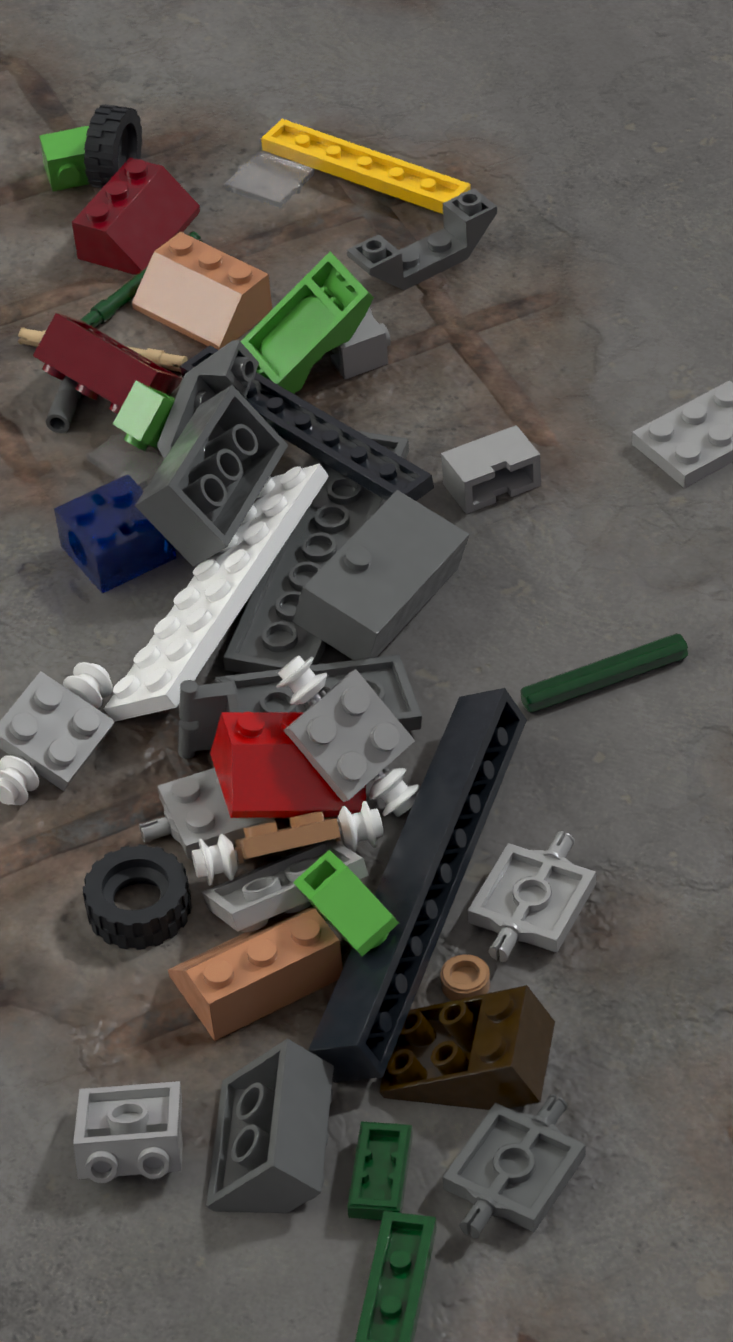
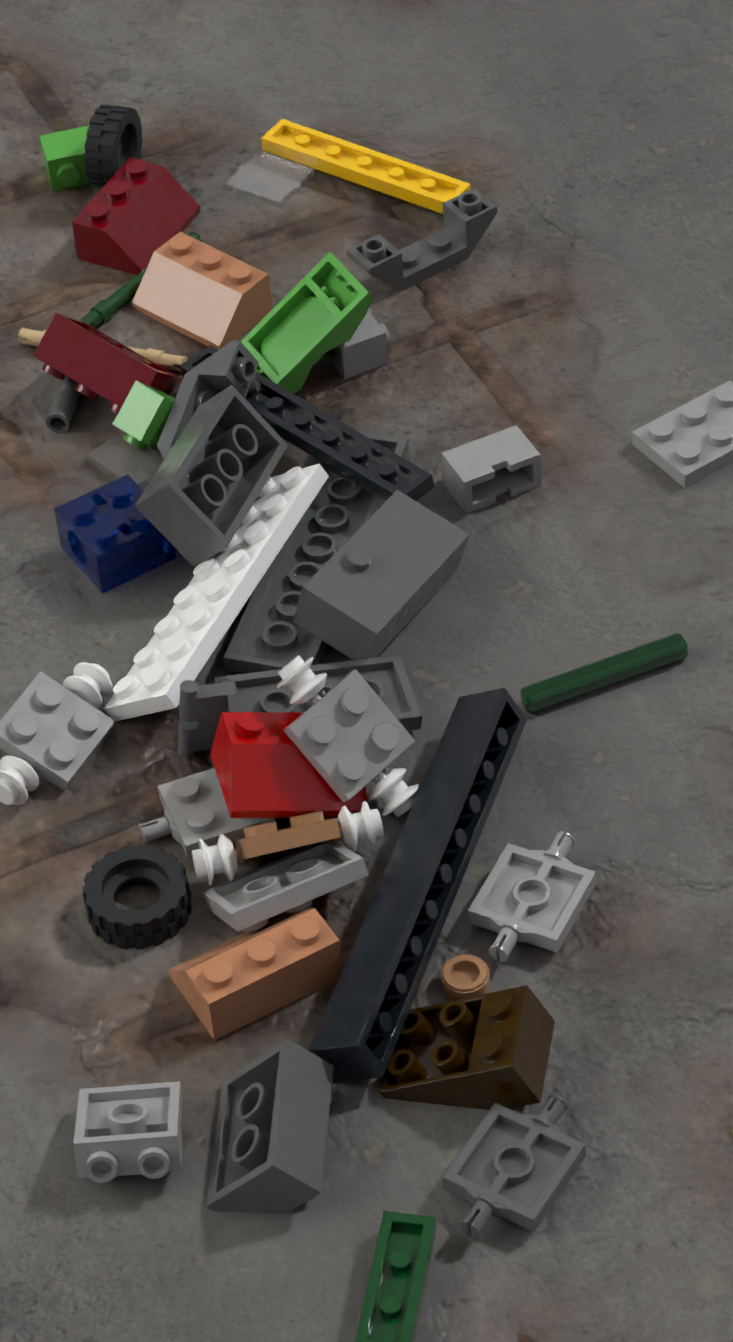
bright green slope [293,850,399,956] -> none
dark green plate [347,1121,413,1220] -> none

